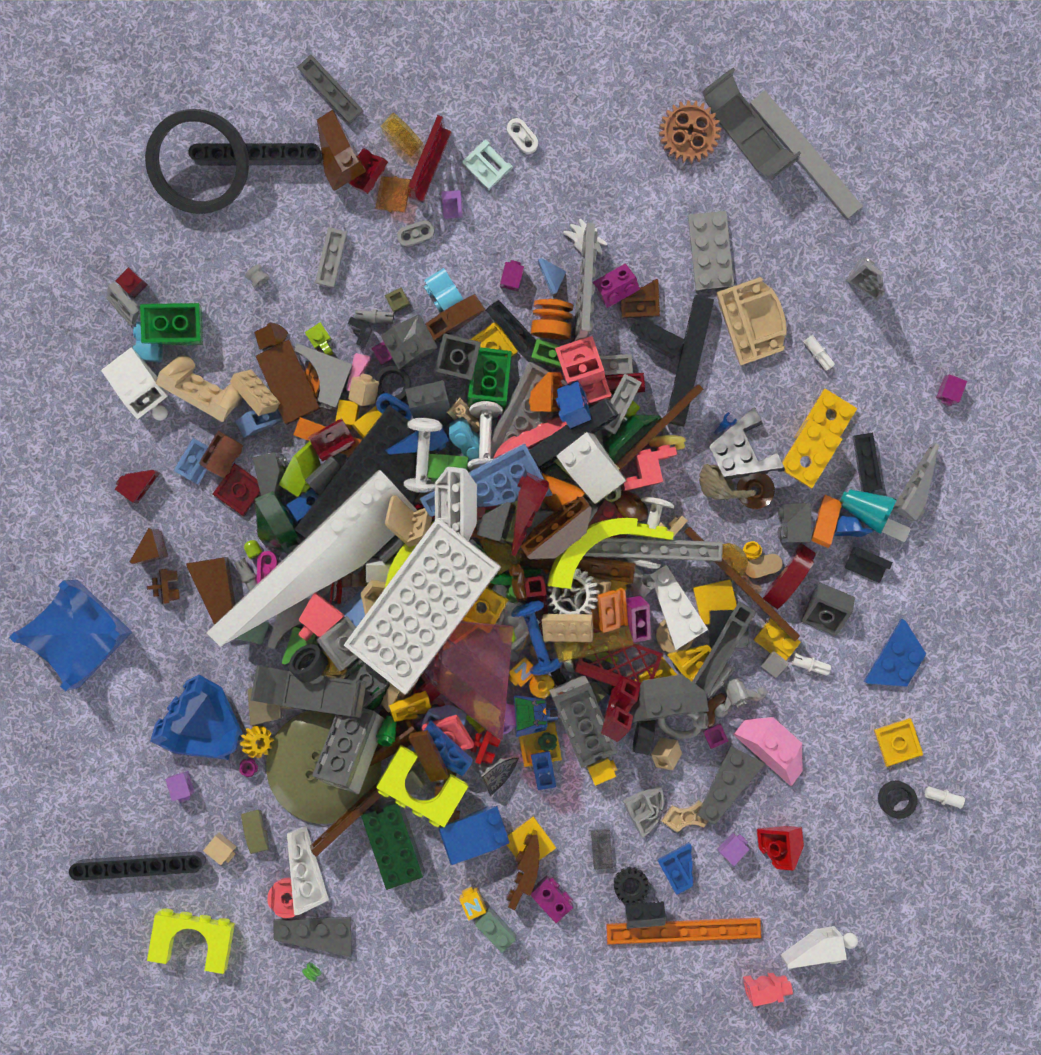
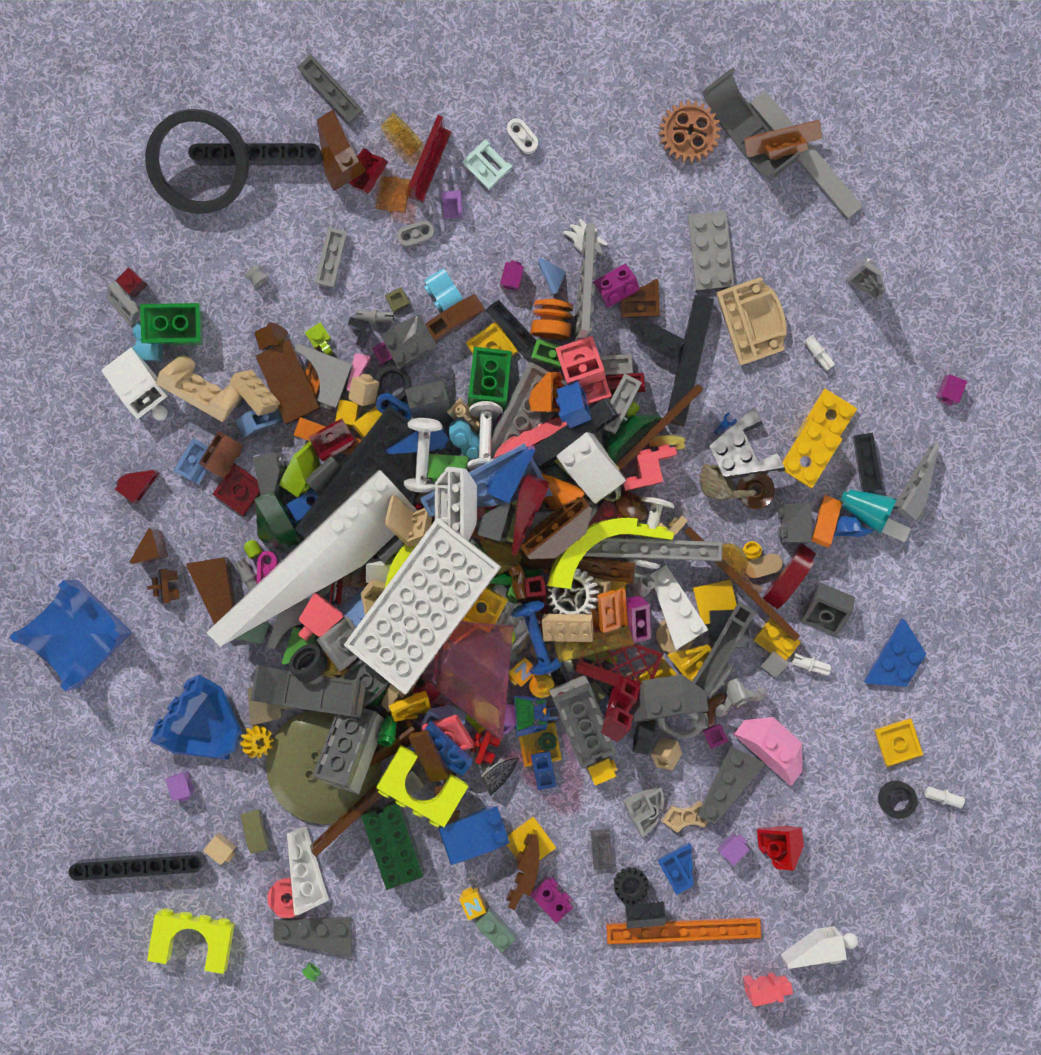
magenta plate [239,758,258,777] -> none
dark grey slope [435,334,481,380] -> none
black panel [845,547,893,583] -> none
none -> blue slope [485,445,535,503]
none -> dark orange bracket [744,120,822,160]

